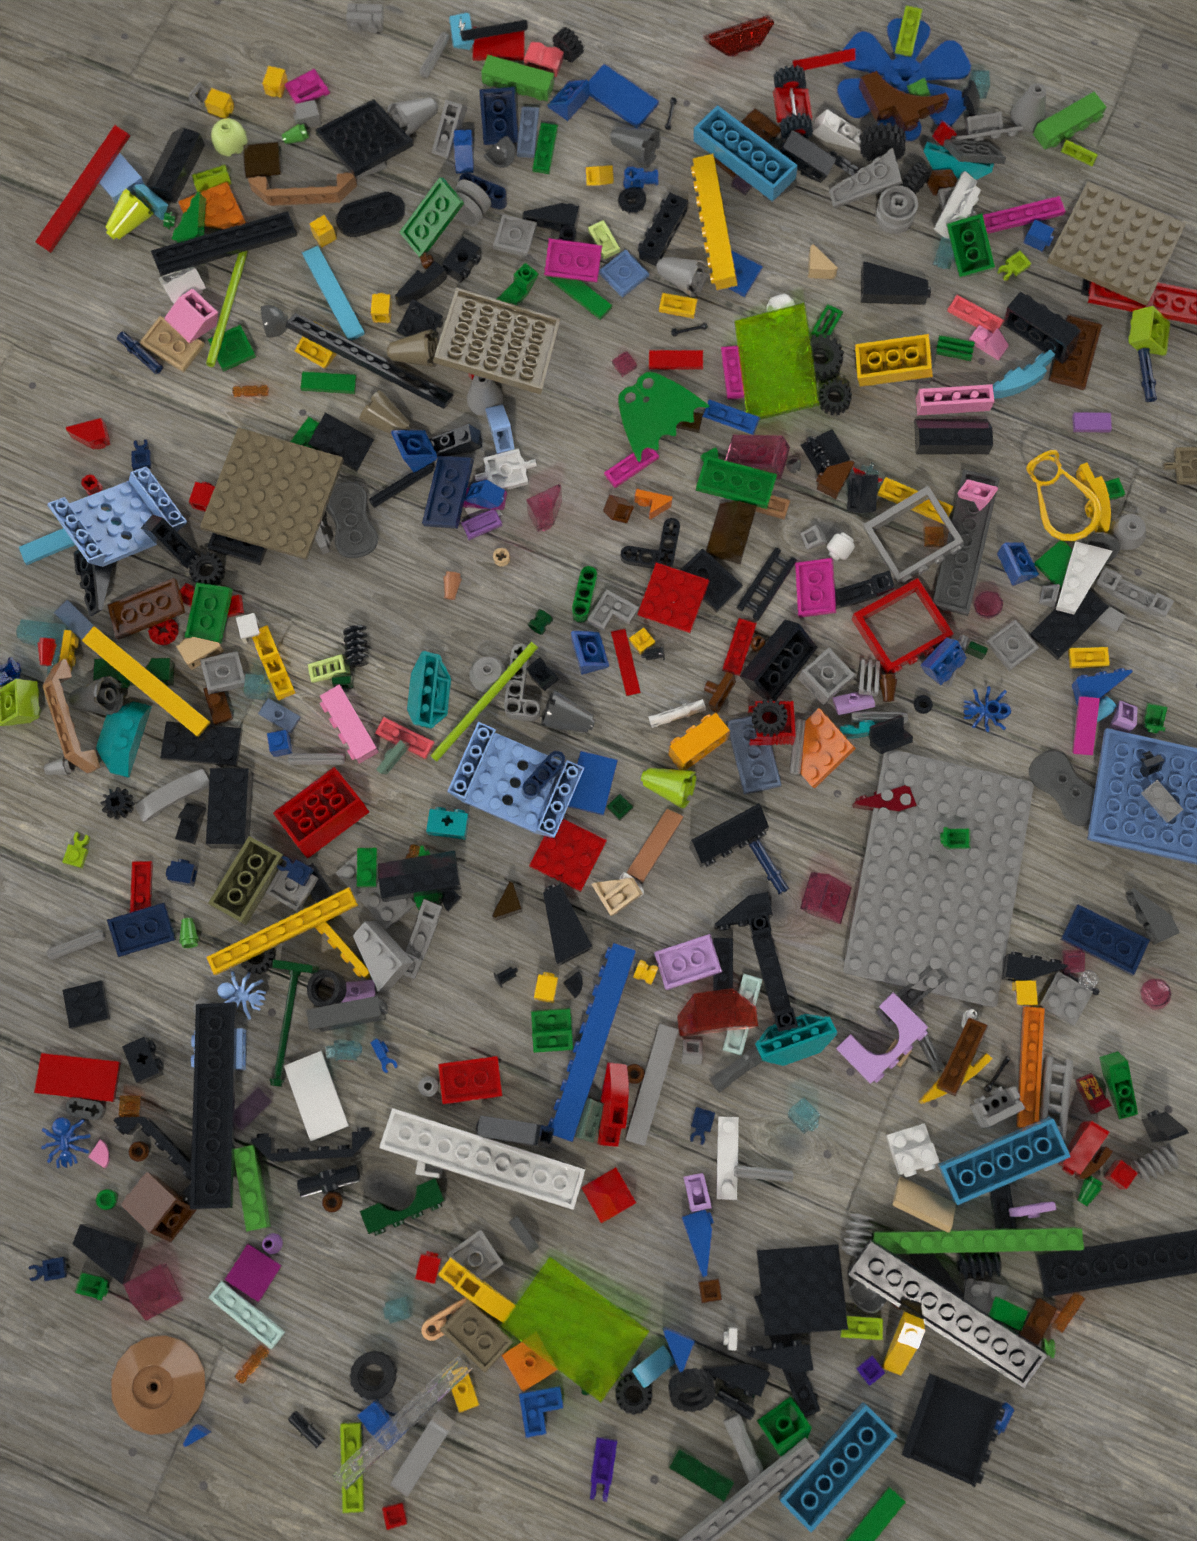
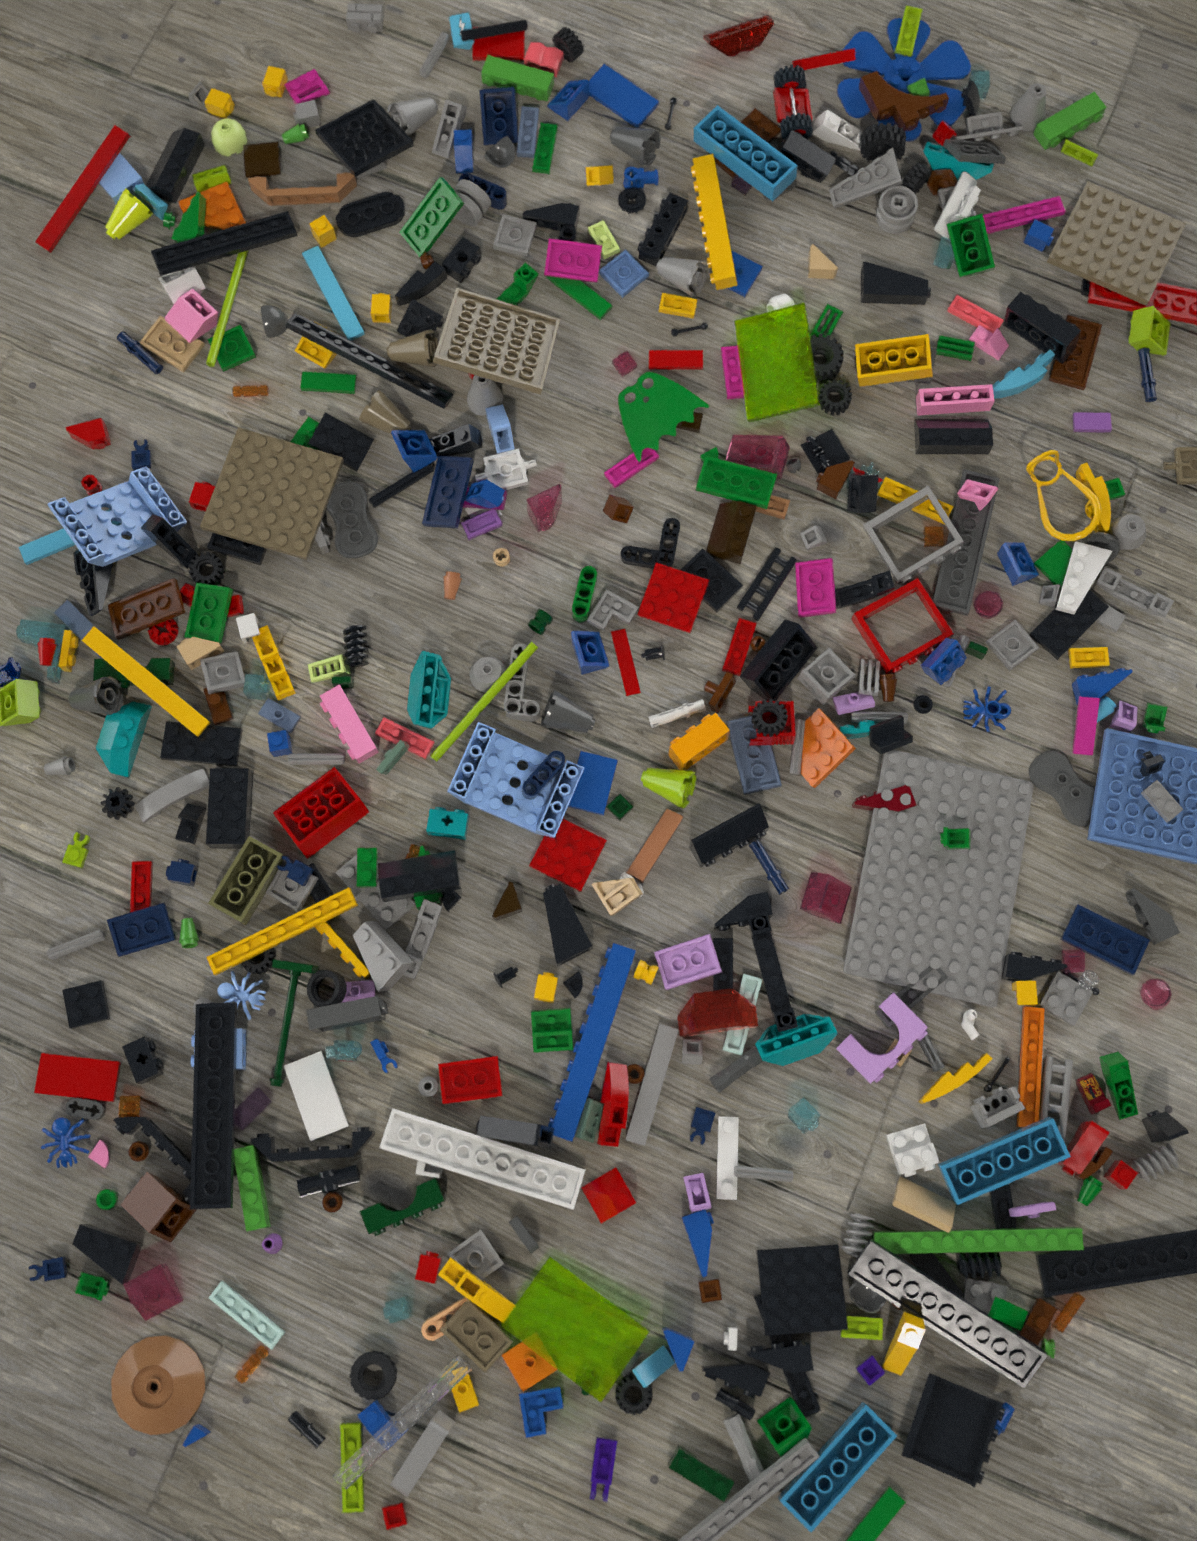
medium nougat slope [43,659,100,773] -> none
magenta tile [225,1244,282,1302] -> none
black bracket [526,657,559,691] -> none
yellow tile [629,628,655,655] -> none
orange slope [635,489,673,519] -> none
black tyre [668,1368,716,1412] -> none
blue plate [703,399,760,435] -> none
white head [827,532,855,561] -> none
reddish brown plate [937,1018,988,1096] -> none
lime plate [997,251,1032,281] -> none

